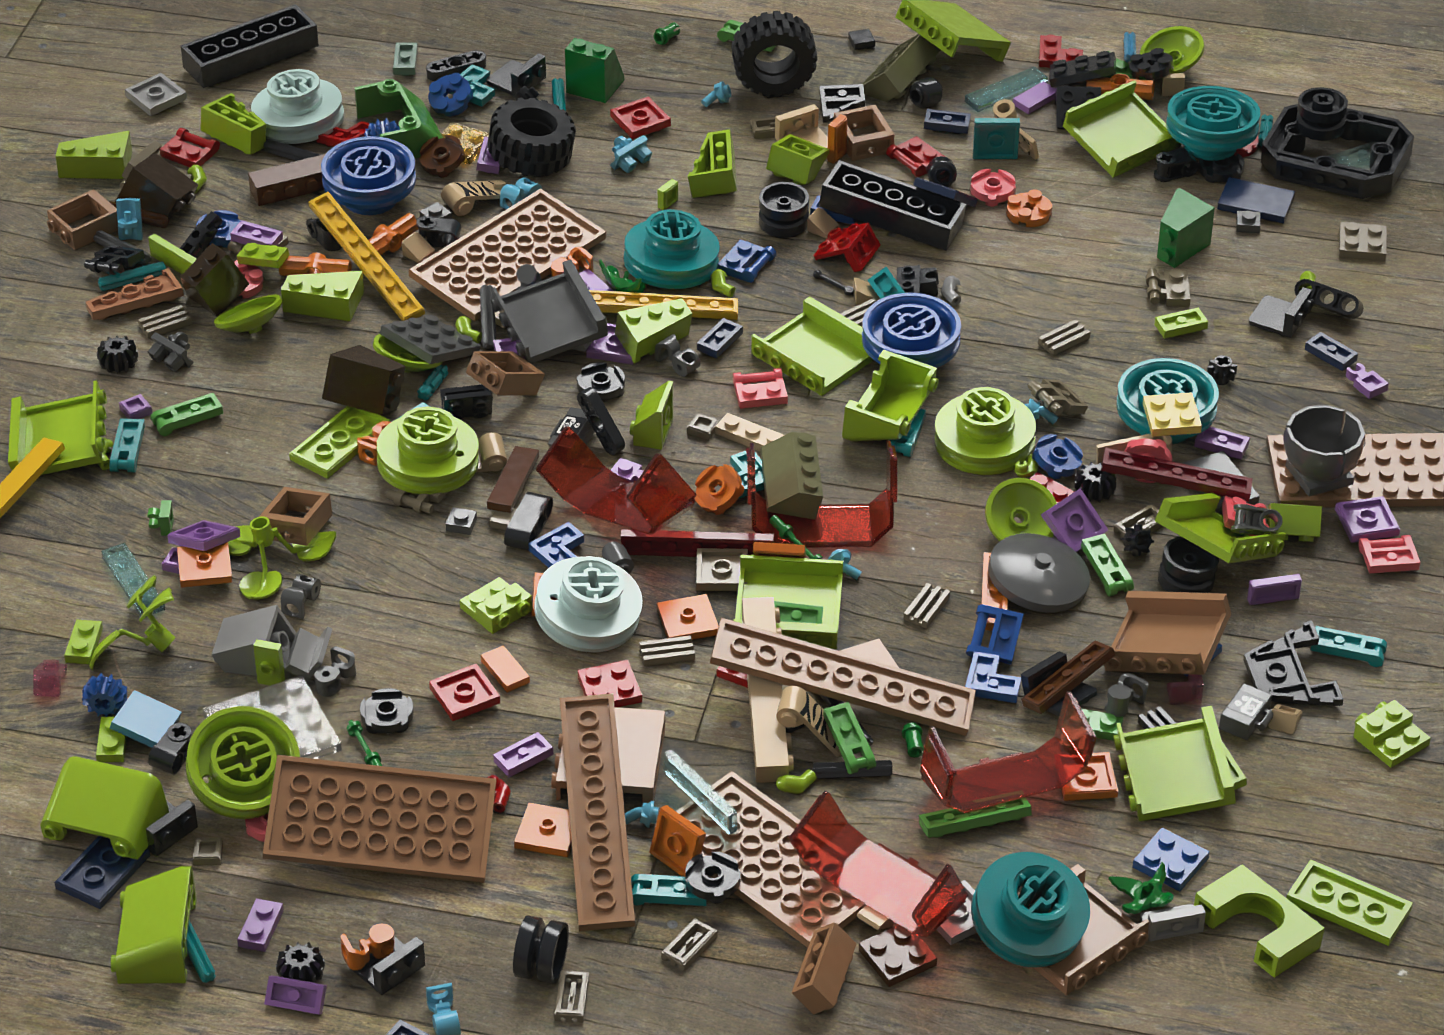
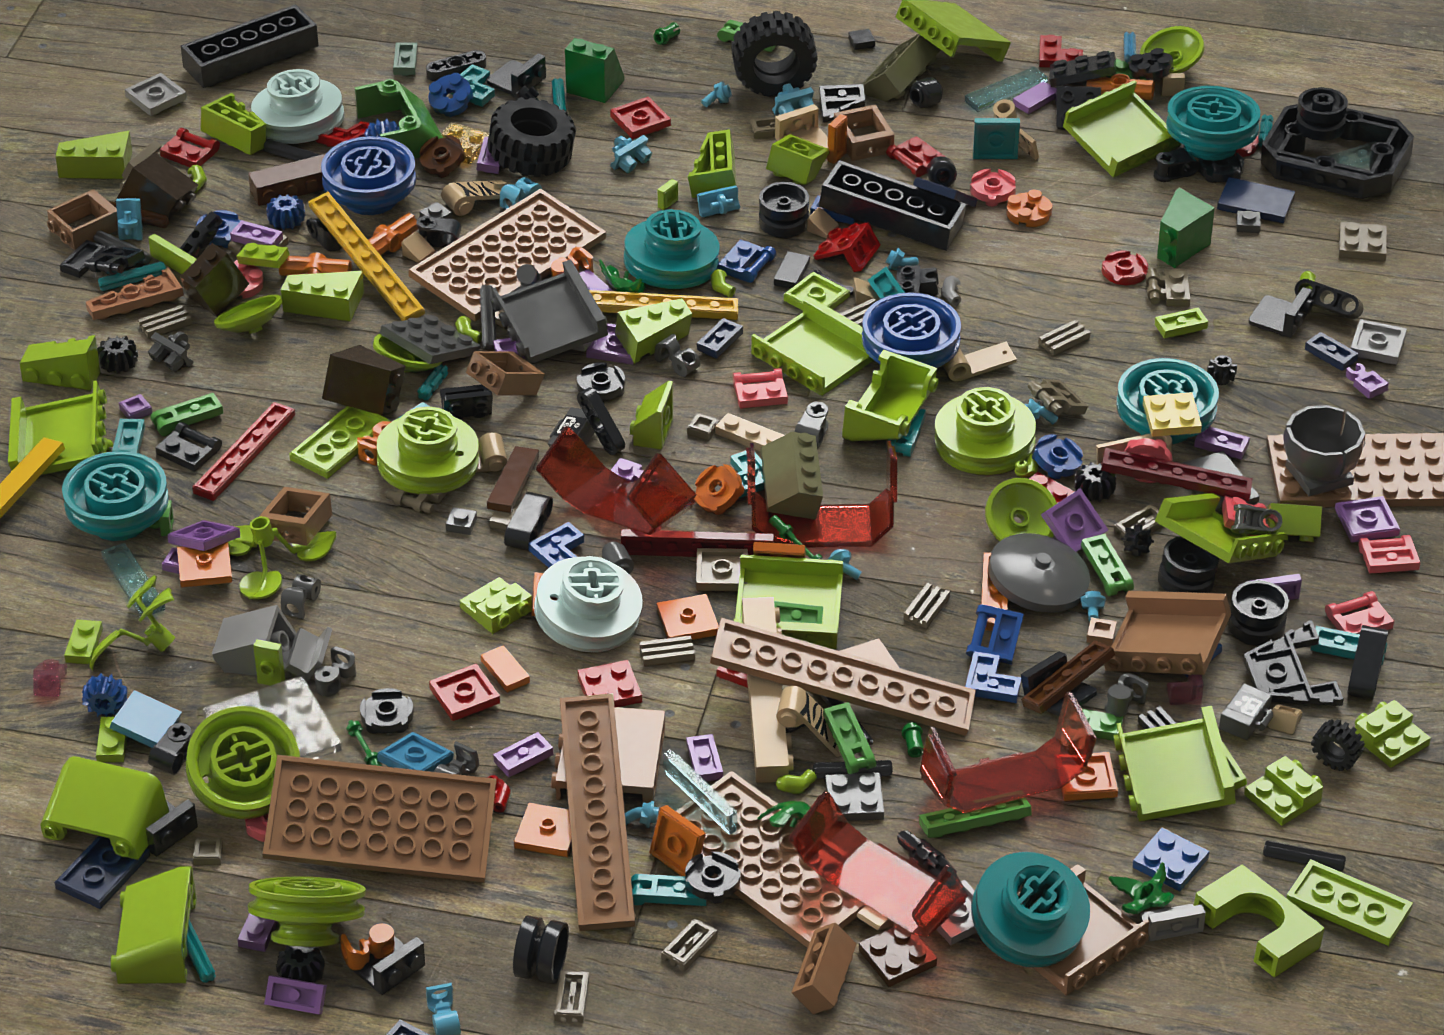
dark blue plate [924,109,971,134] -> none
none -> lime wedge [20,335,100,390]
none -> black tile [60,240,106,278]
none -> teal wheel [62,451,169,541]
none -> black plate [155,422,222,472]
none -> red tile [192,402,295,501]
none -> lime wheel [248,877,366,947]
none -> blue gear [266,194,306,230]
none -> dark azure tile [377,732,454,772]
none -> dark grey leg [434,741,479,775]
none -> plate [686,734,723,783]
none -> medium azure hips [697,185,740,217]
none -> green animal [757,801,821,843]
none -> medium azure hips [772,83,814,115]
none -> tile [774,251,810,289]
none -> lime tile [784,272,850,310]
none -> piece [795,402,828,447]
none -> plate [825,773,884,822]
none -> medium azure plate [886,248,919,271]
none -> black hinge [897,830,957,884]
none -> tan door [942,342,1017,381]
none -> medium azure plate [1080,591,1106,622]
none -> plate [1086,617,1117,646]
none -> red tile [1101,250,1148,286]
none -> black wheel [1228,580,1289,646]
none -> lime plate [1244,756,1323,826]
none -> black axle [1263,840,1346,871]
none -> black tyre [1311,719,1365,771]
none -> coral plate [1325,591,1394,634]
none -> black beam [1347,625,1388,700]
none -> light grey plate [1350,319,1407,365]

